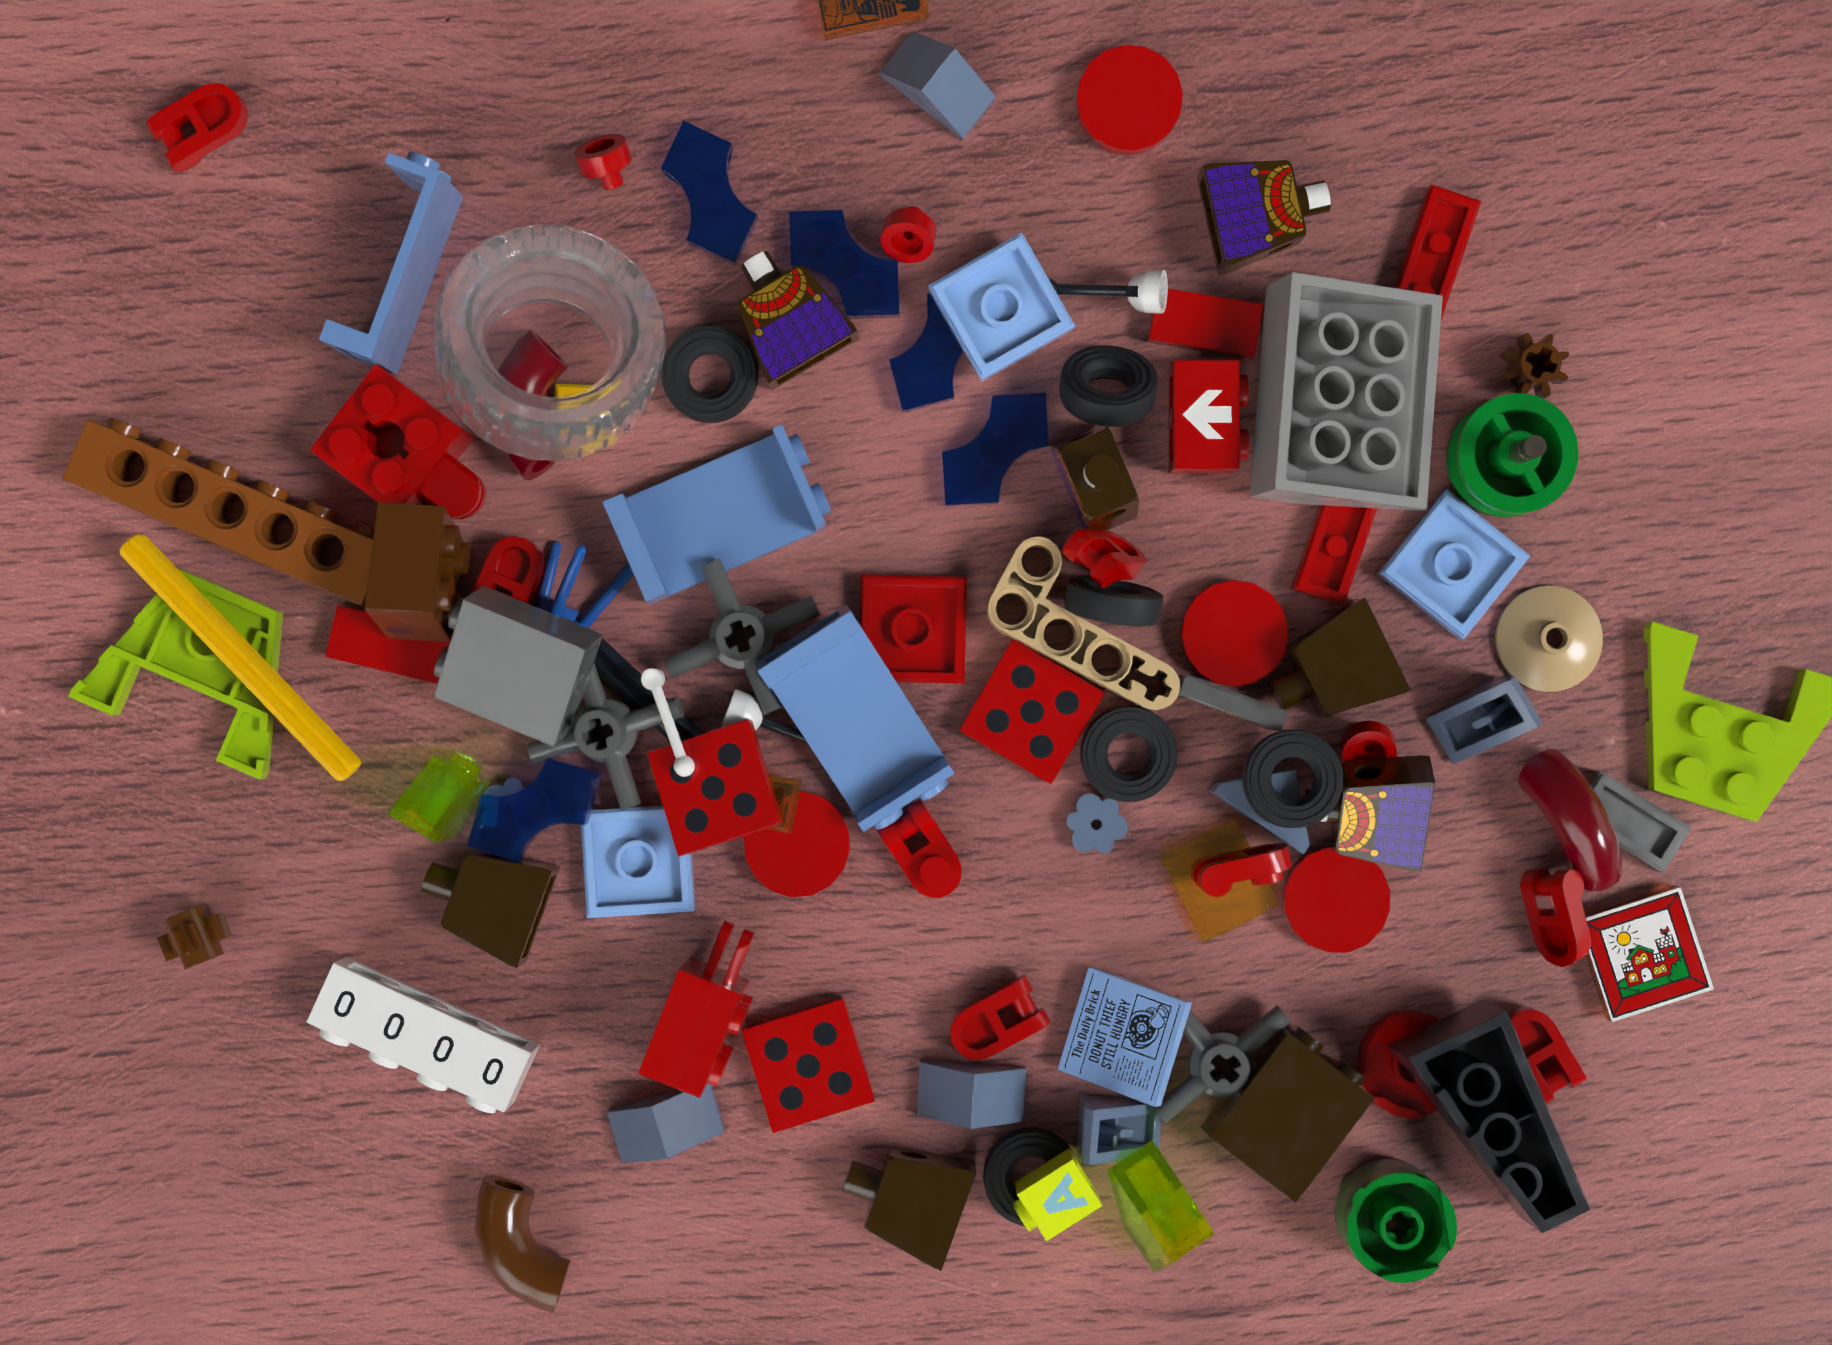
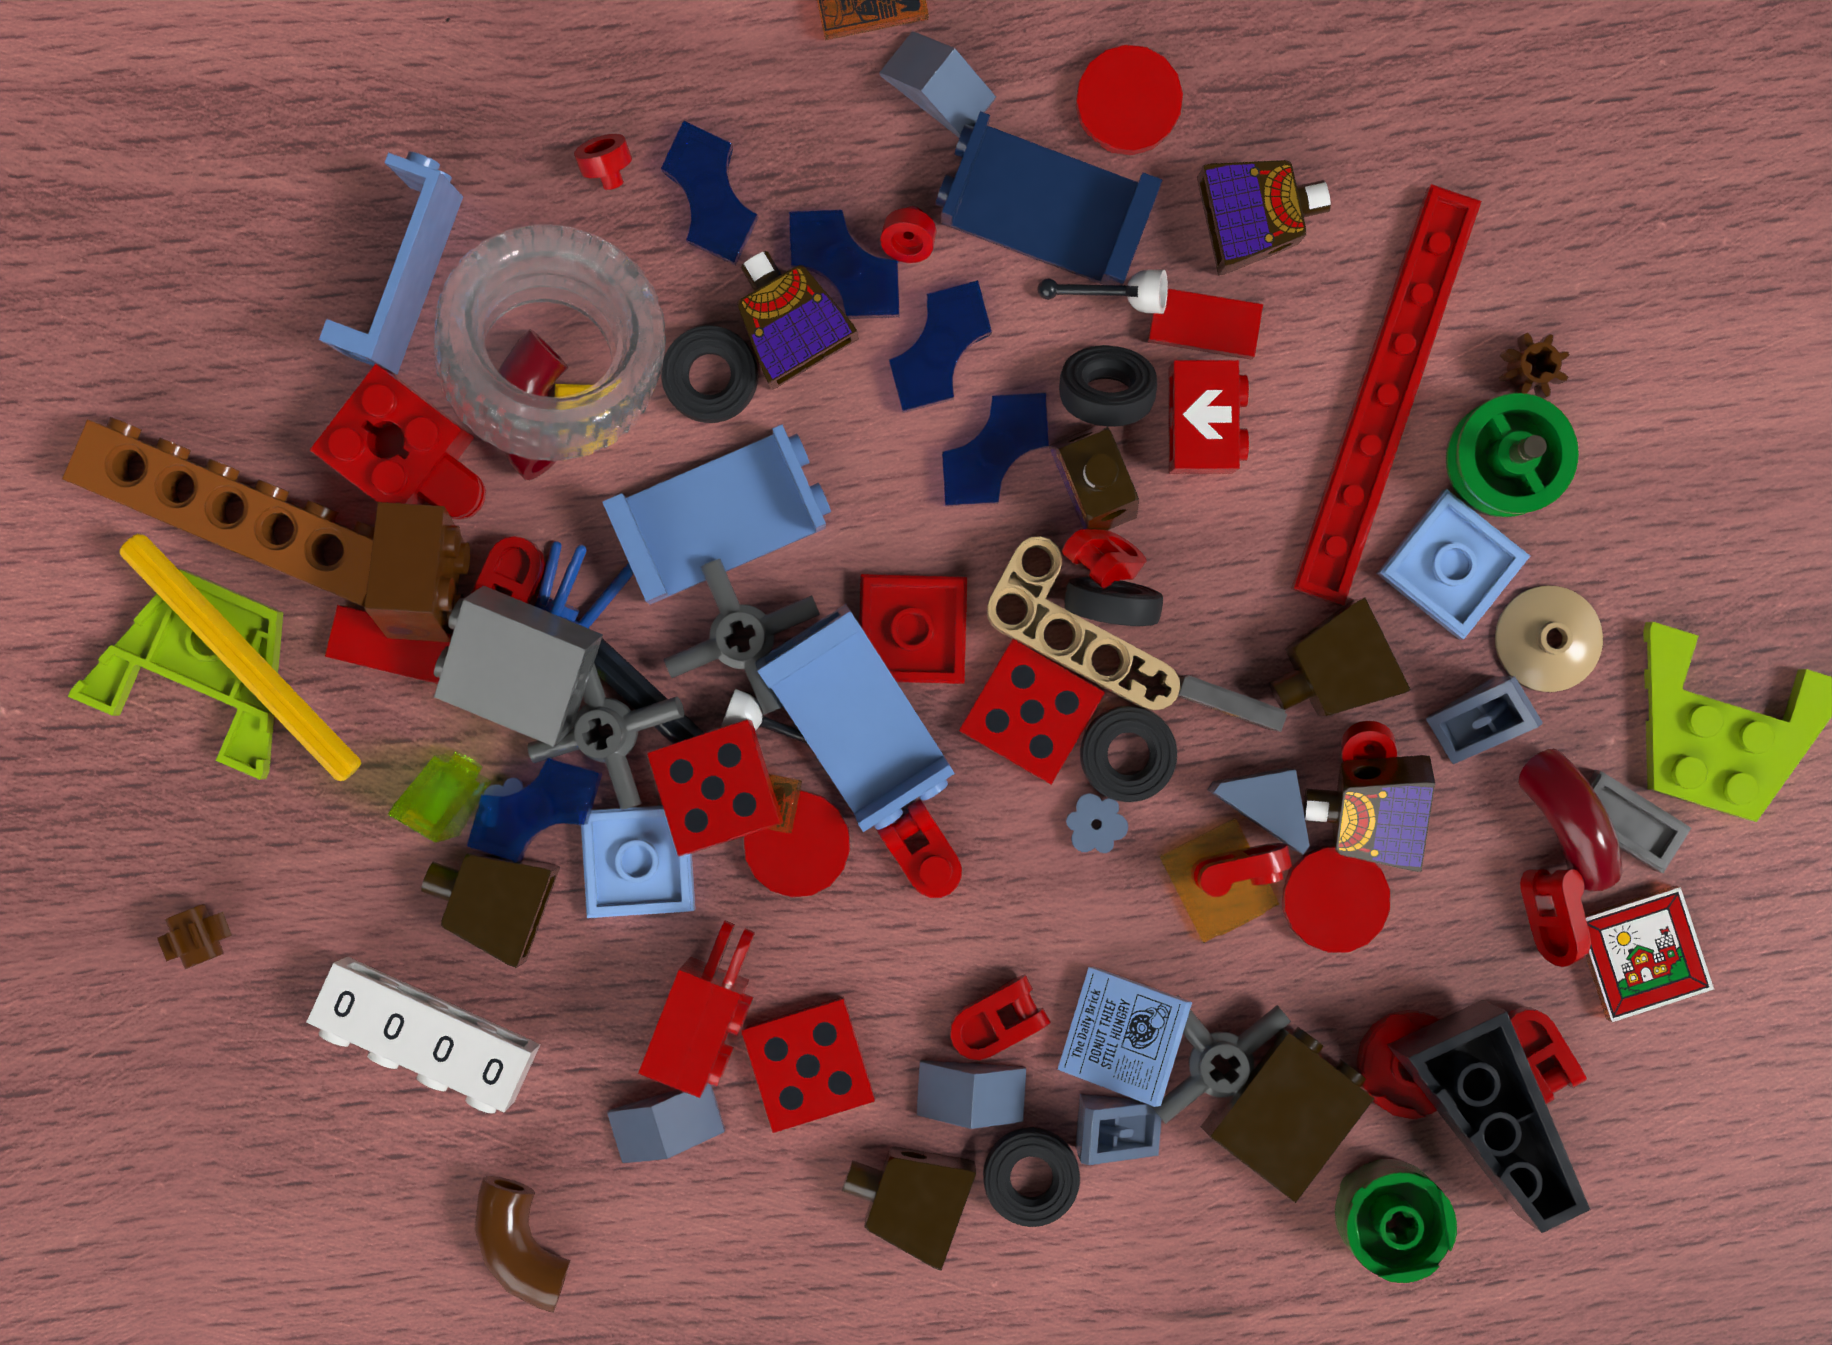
red plate [146,83,248,172] -> none
white hinge [641,668,695,777] -> none
light blue tile [928,233,1075,382] -> none
neon yellow brick [1012,1148,1102,1242] -> none
clear neon green slope [1107,1140,1215,1272] -> none
red tile [1180,580,1289,687] -> none
black tyre [1242,729,1343,828] -> none
light grey slope [1250,272,1443,511] -> none
none -> dark blue panel [935,111,1163,285]

